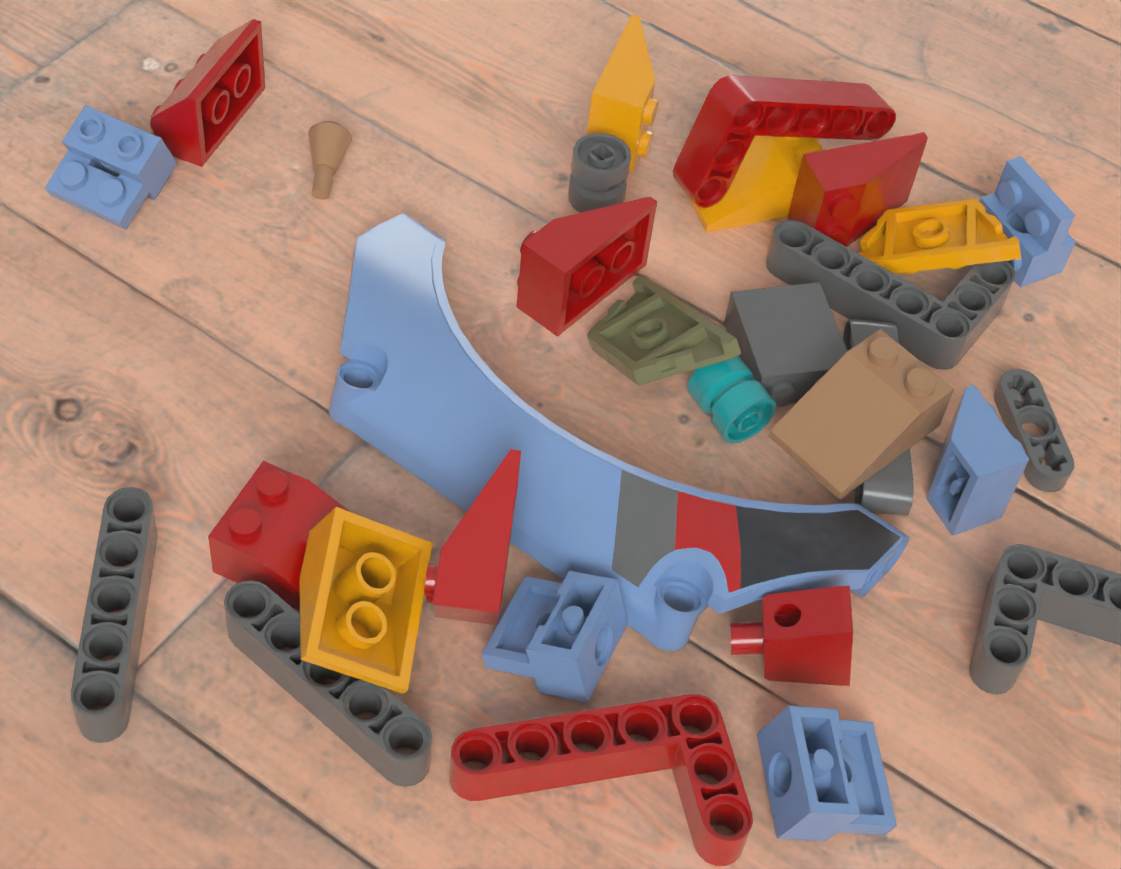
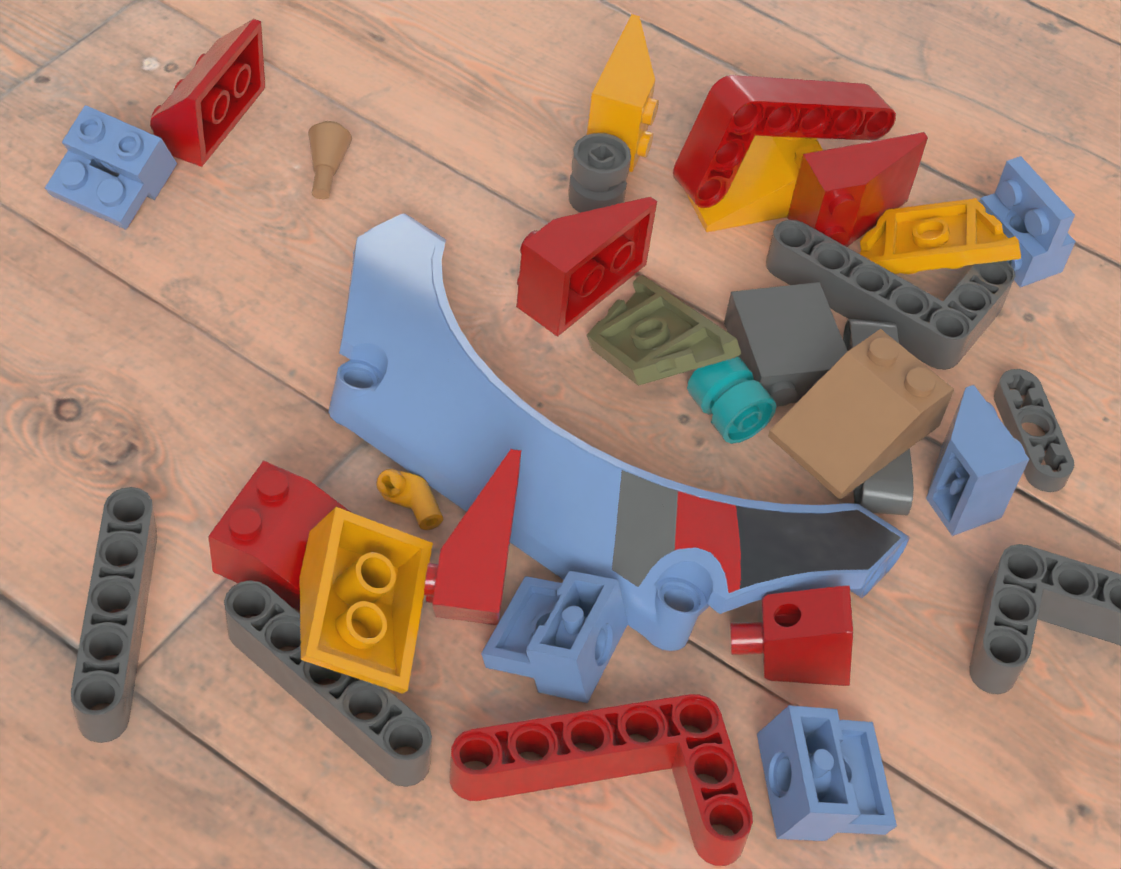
none -> light orange arm [376,469,443,530]

